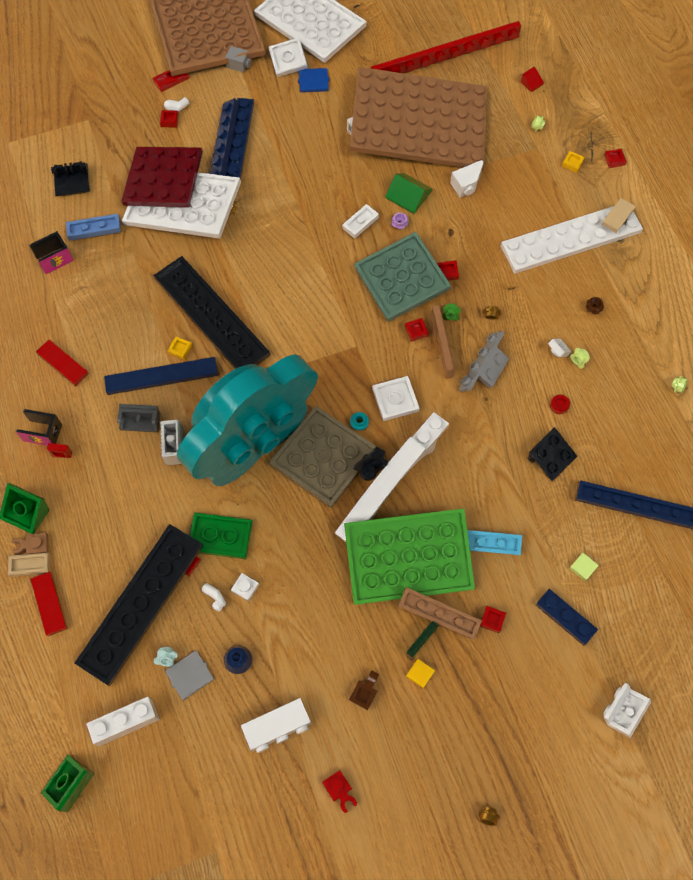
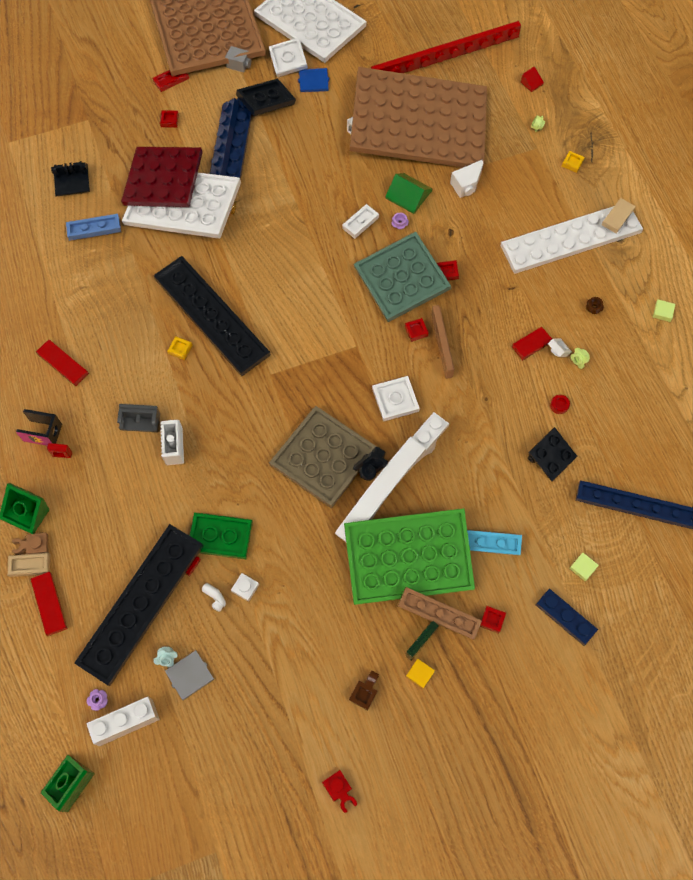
piece [29,231,73,274] -> none
dark blue tile [104,357,218,395] -> none
white arm [164,97,190,112] -> none
teal plant [177,354,318,486] -> none
dark blue cone [224,645,252,674] -> none
white brick [241,698,311,753] -> none
teal plate [350,412,369,431] -> none
bright green plate [442,303,461,321] -> none
light grey bracket [458,331,509,392] -> none
pearl gold plate [479,807,500,826] -> none
pearl gold plate [483,306,501,320] -> none
red tile [604,148,627,168] -> none
white bracket [604,683,651,738] -> none
yellowish green plate [672,376,688,393] -> none
none -> lavender plate [87,689,108,711]
none -> black plate [236,78,296,116]
none -> red tile [512,327,552,361]
none -> yellowish green tile [653,299,675,322]

